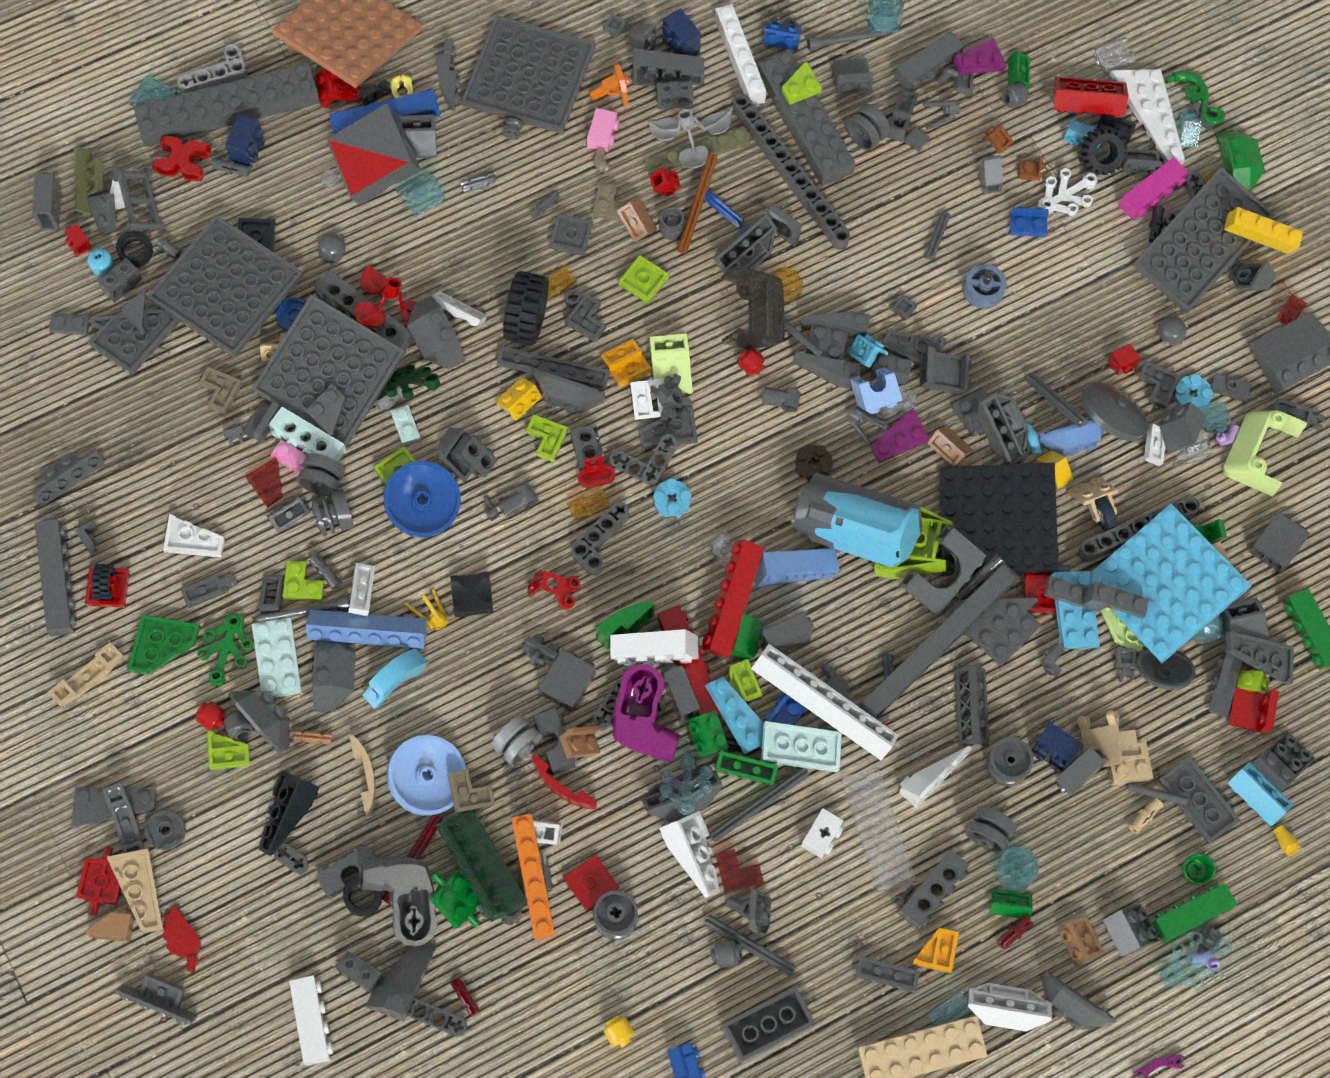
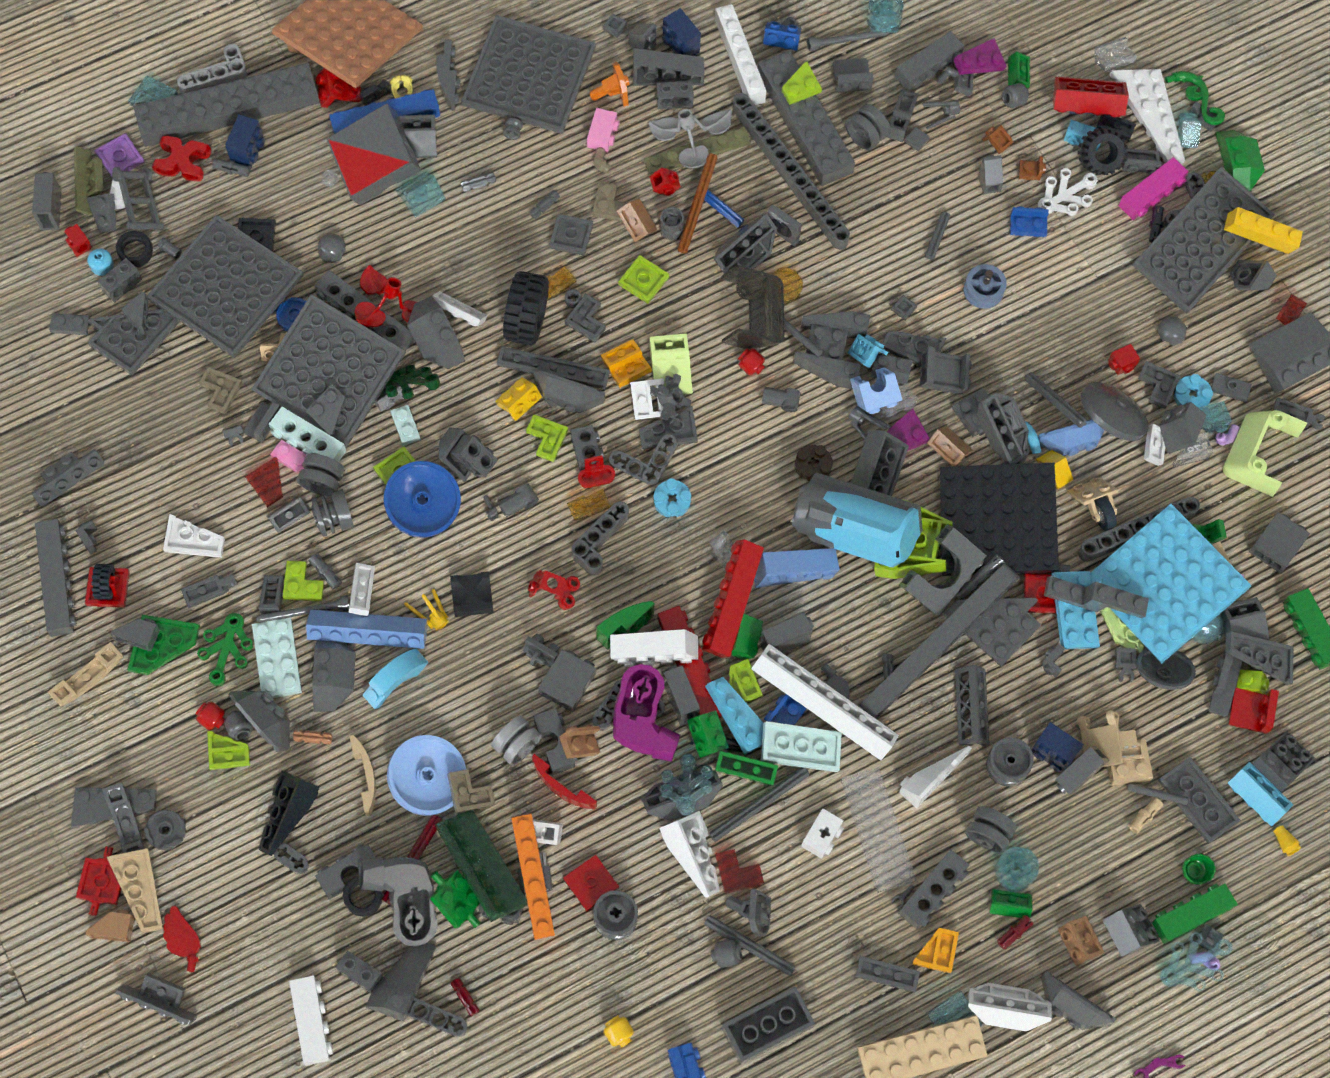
none -> medium lavender tile [94,133,144,179]
none -> dark grey slope [111,618,160,651]
none -> dark grey slope [851,430,909,496]

